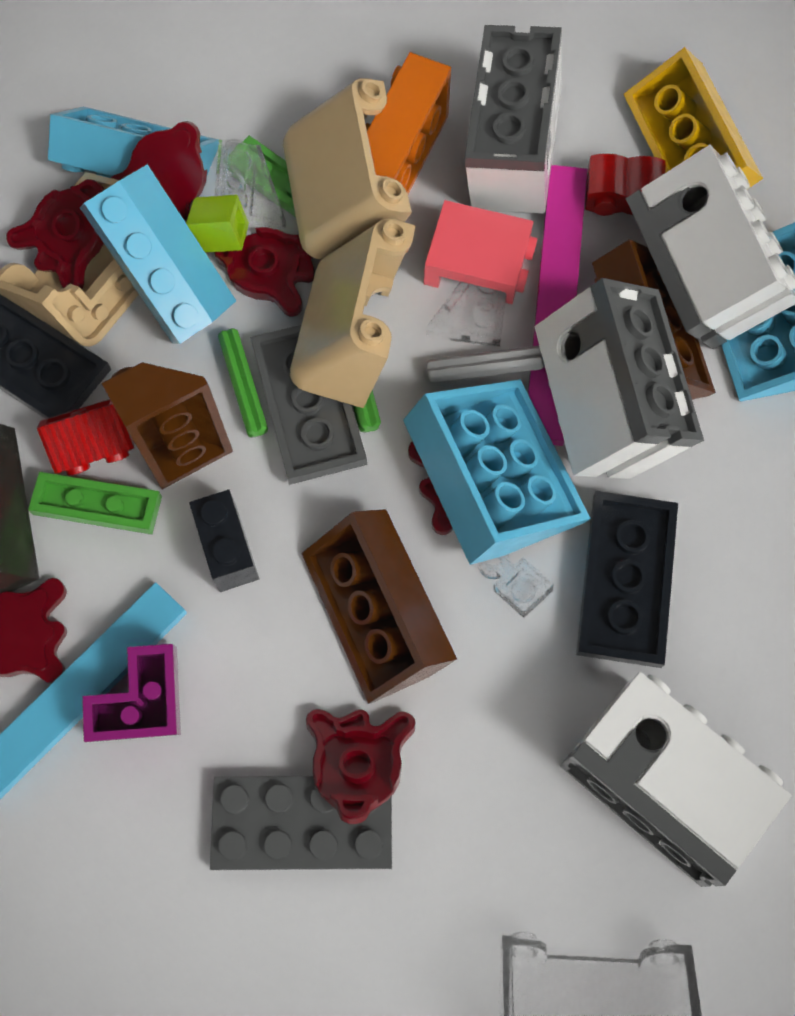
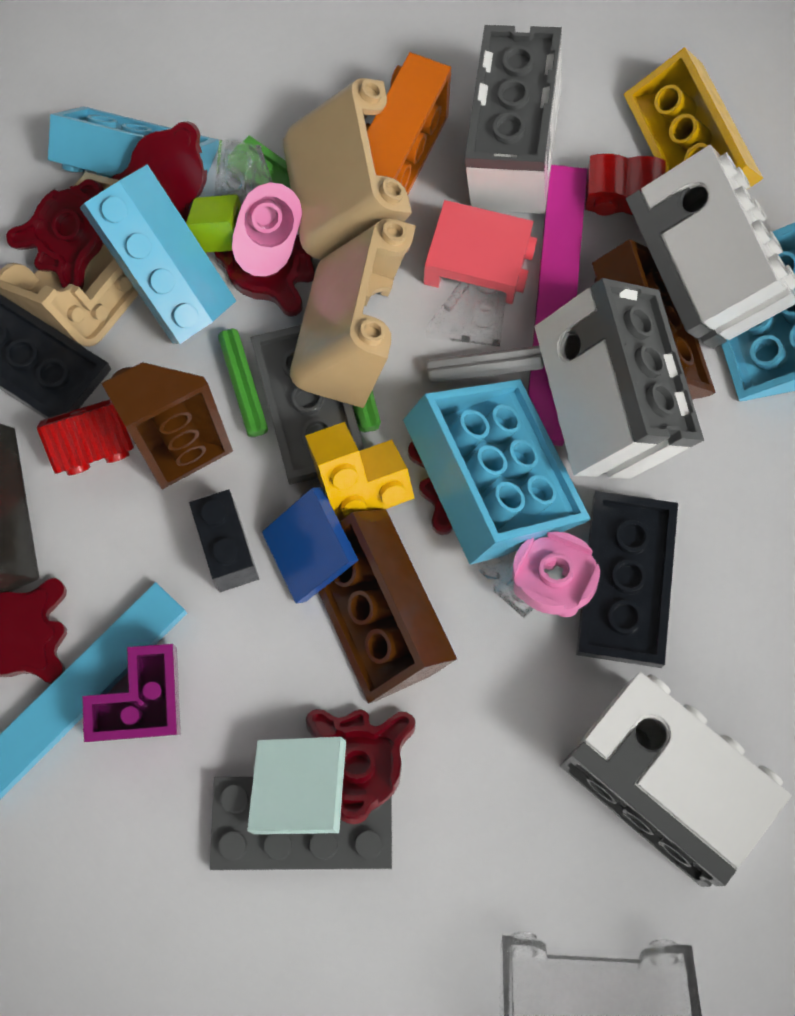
bright green plate [28,472,162,535] -> none
none -> bright pink piece [232,182,302,277]
none -> light aqua tile [247,737,346,834]
none -> blue tile [262,487,359,604]
none -> yellow brick [305,422,415,522]
none -> bright pink plate [512,532,600,617]

